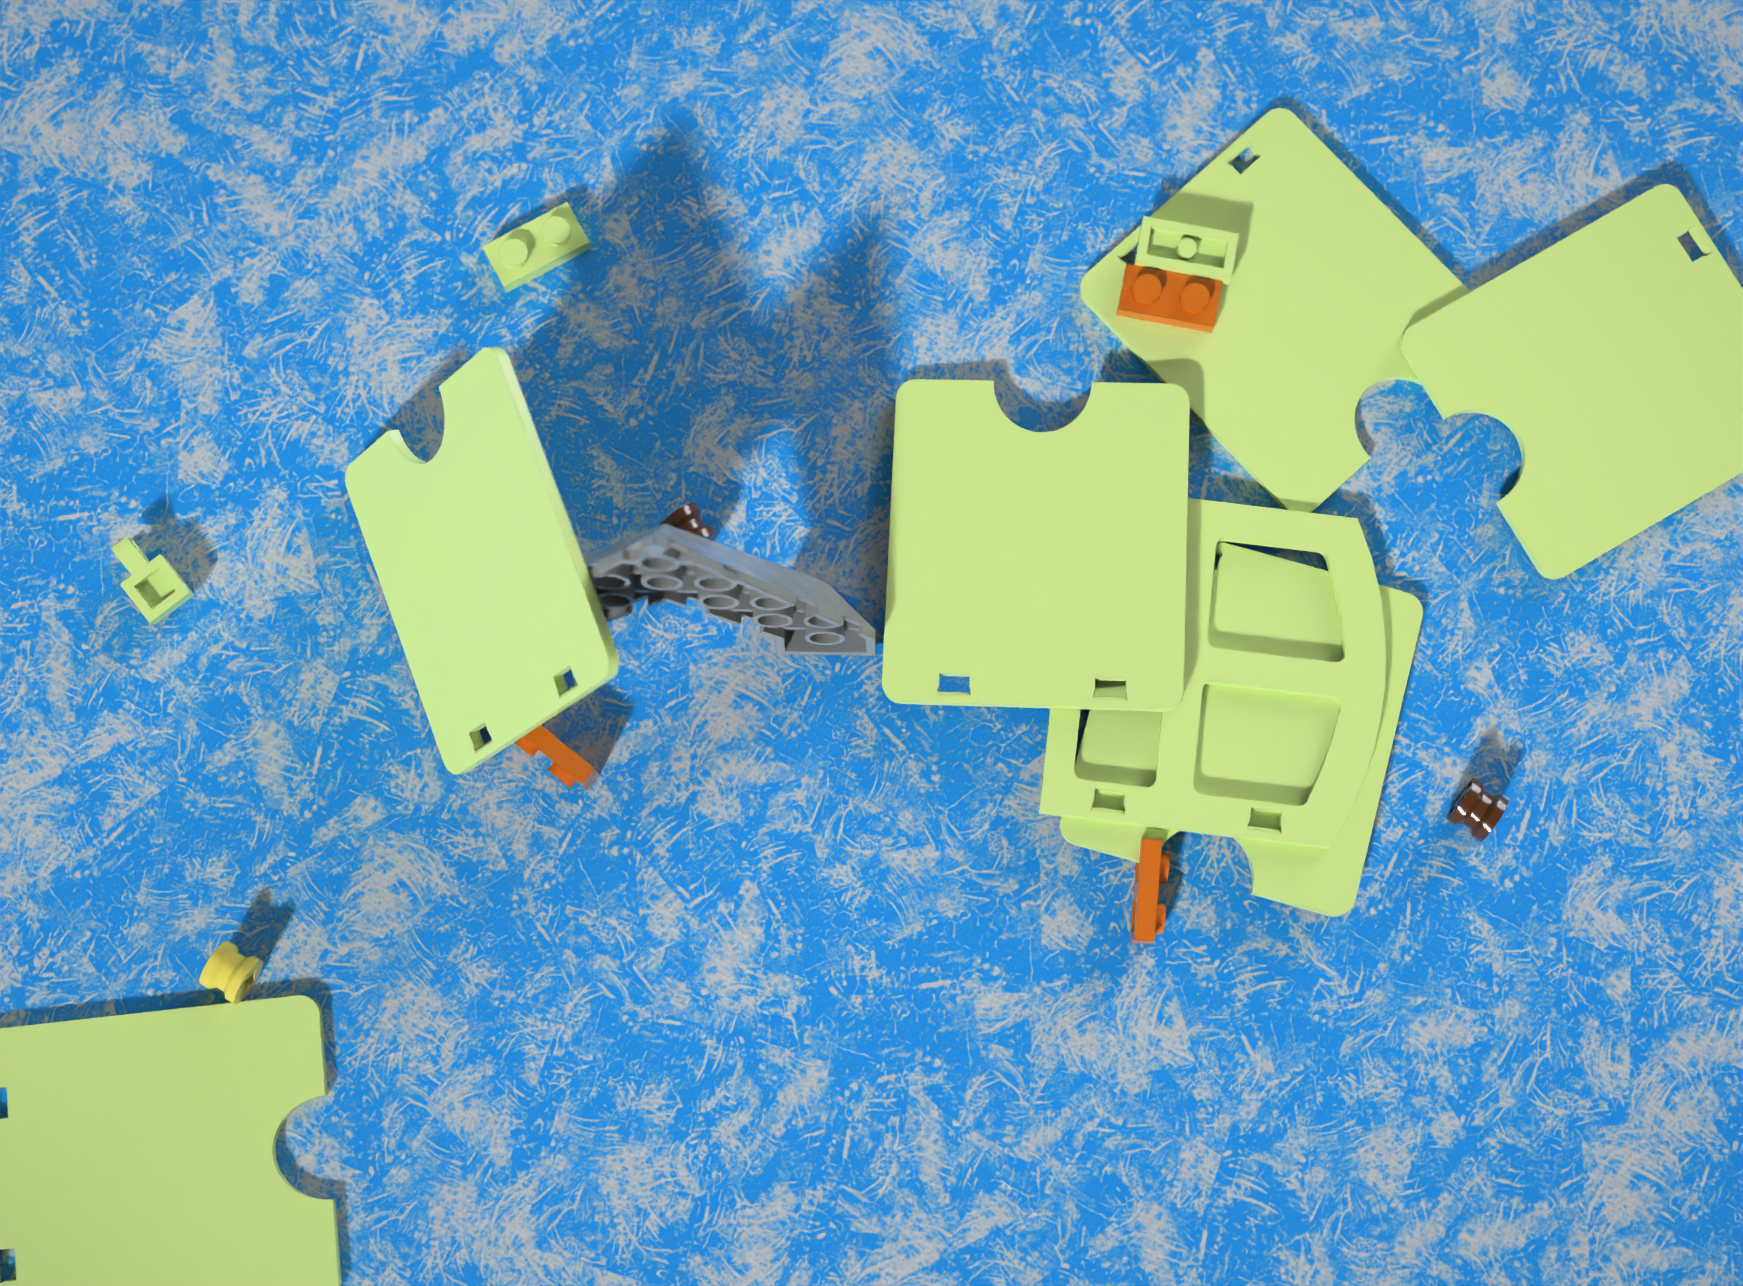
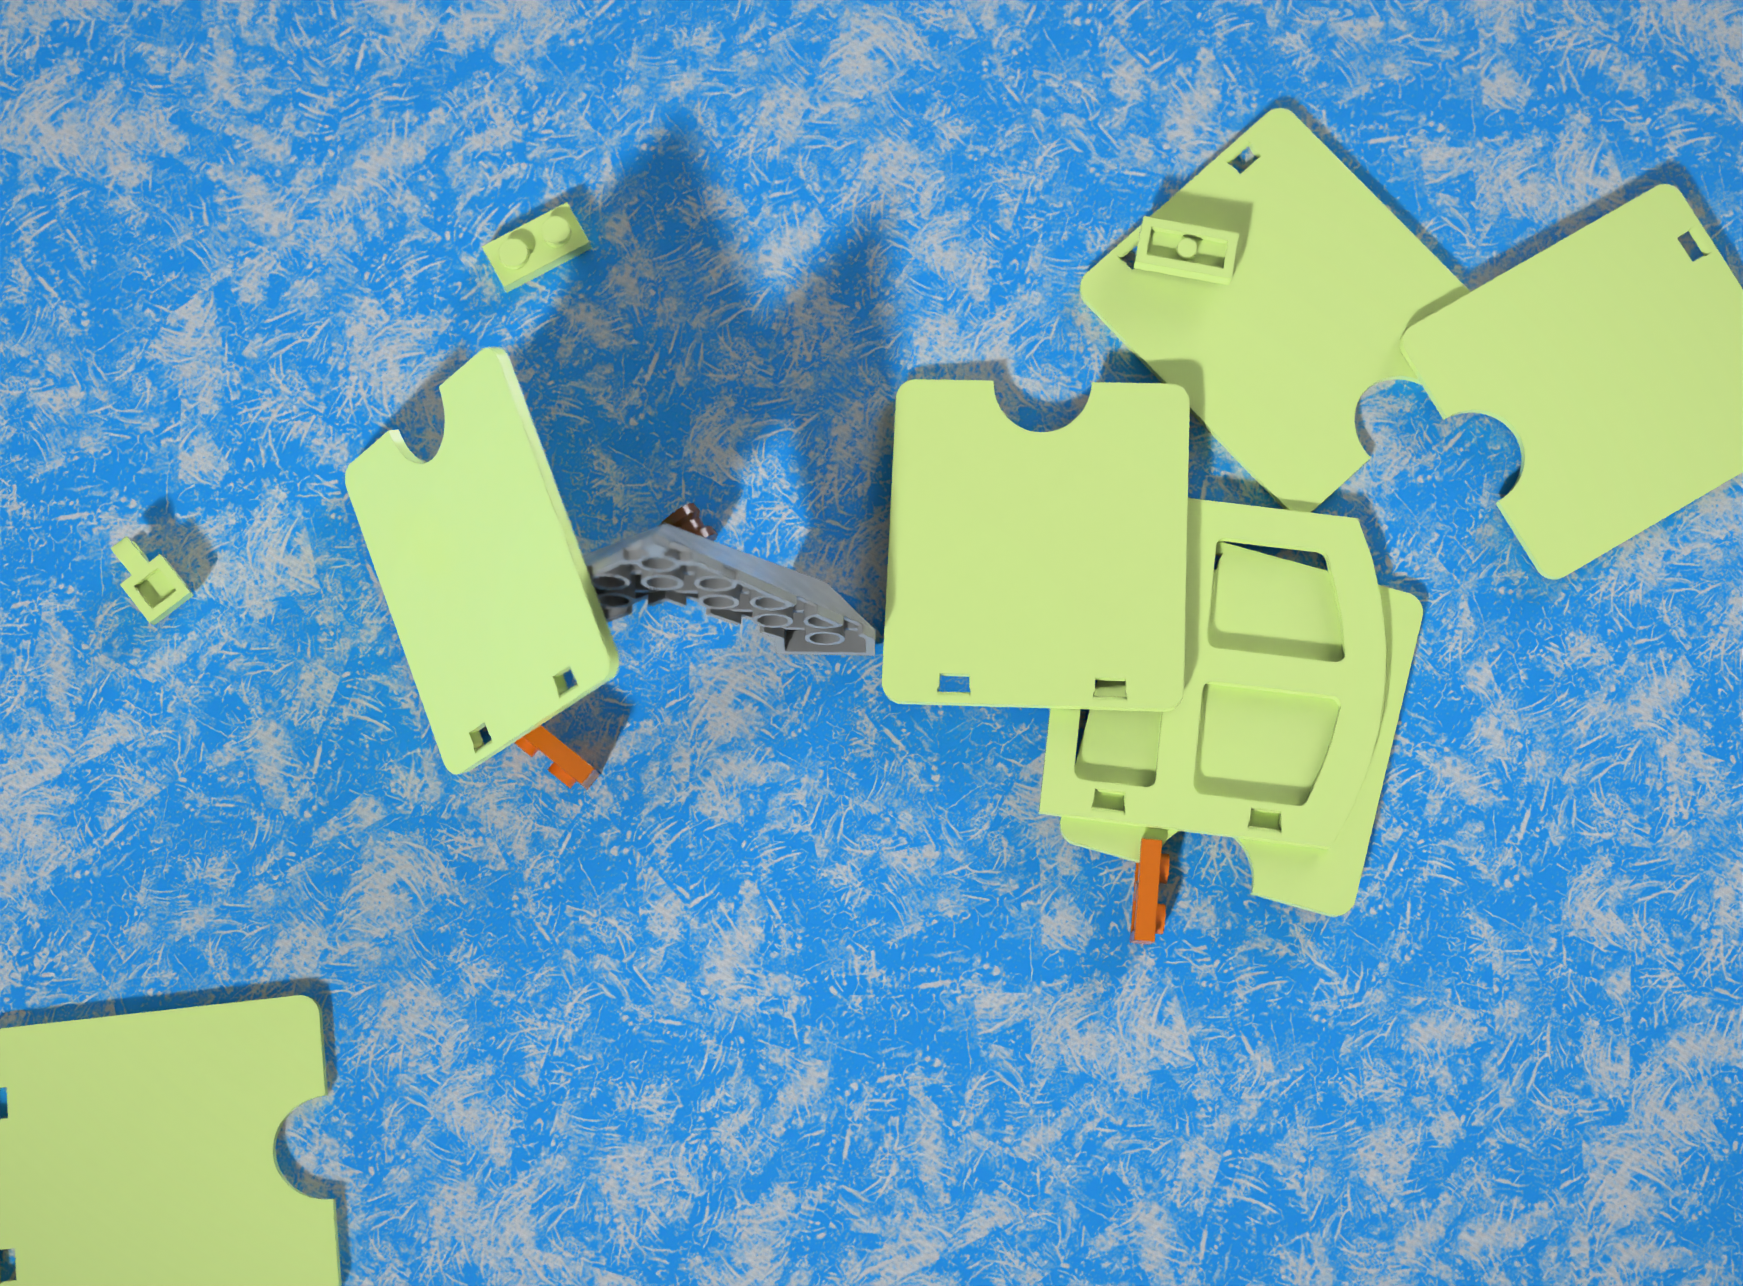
light yellow wheel [199,940,263,1005] -> none
orange plate [1116,264,1222,333] -> none
reddish brown wheel [1446,778,1509,841] -> none

